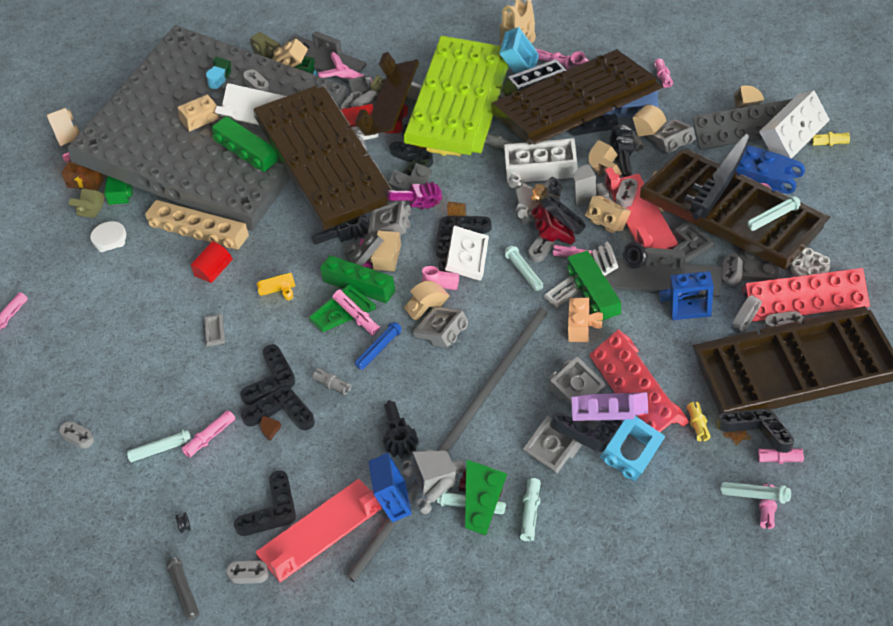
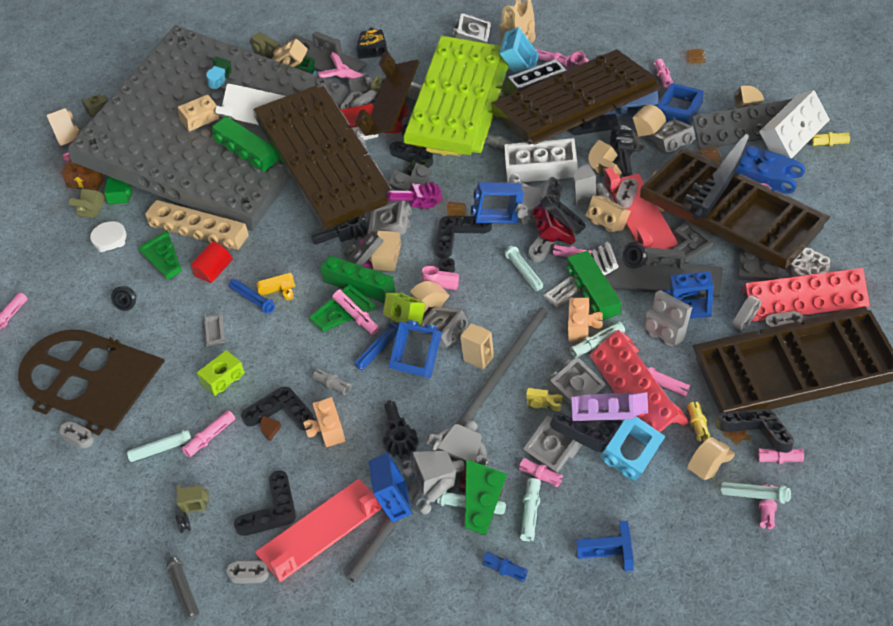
black beam [240,344,296,405] -> none
light grey beam [243,70,269,92] -> none
white plate [445,226,489,281] -> none
clear orange tile [531,183,546,202] -> none
light grey beam [722,253,743,286] -> none
light aqua axle [747,196,800,231] -> none
none -> dark brown door [18,329,165,436]
none -> olive brick [81,94,108,118]
none -> black brick [111,286,136,311]
none -> green wing [138,230,182,280]
none -> olive brick [177,485,210,514]
none -> lime brick [196,350,245,396]
none -> blue axle [228,279,275,313]
none -> light nougat brick [303,397,345,447]
none -> black torso [356,27,388,59]
none -> lime brick [383,293,425,325]
none -> blue window [388,320,442,378]
none -> light grey torso [425,420,489,469]
none -> light grey plate [452,13,491,43]
none -> tan brick [460,323,494,370]
none -> blue window [471,182,524,223]
none -> blue pin [482,552,528,582]
none -> bright pink pin [519,458,563,487]
none -> light yellow plate [526,388,563,411]
none -> light aqua pin [570,322,625,358]
none -> blue bracket [576,521,634,571]
none -> light grey plate [643,290,692,346]
none -> bright pink pin [647,367,690,397]
none -> blue window [657,83,704,125]
none -> clear orange tile [687,49,706,64]
none -> tan brick [687,437,735,480]
none -> clear orange tile [699,146,721,163]

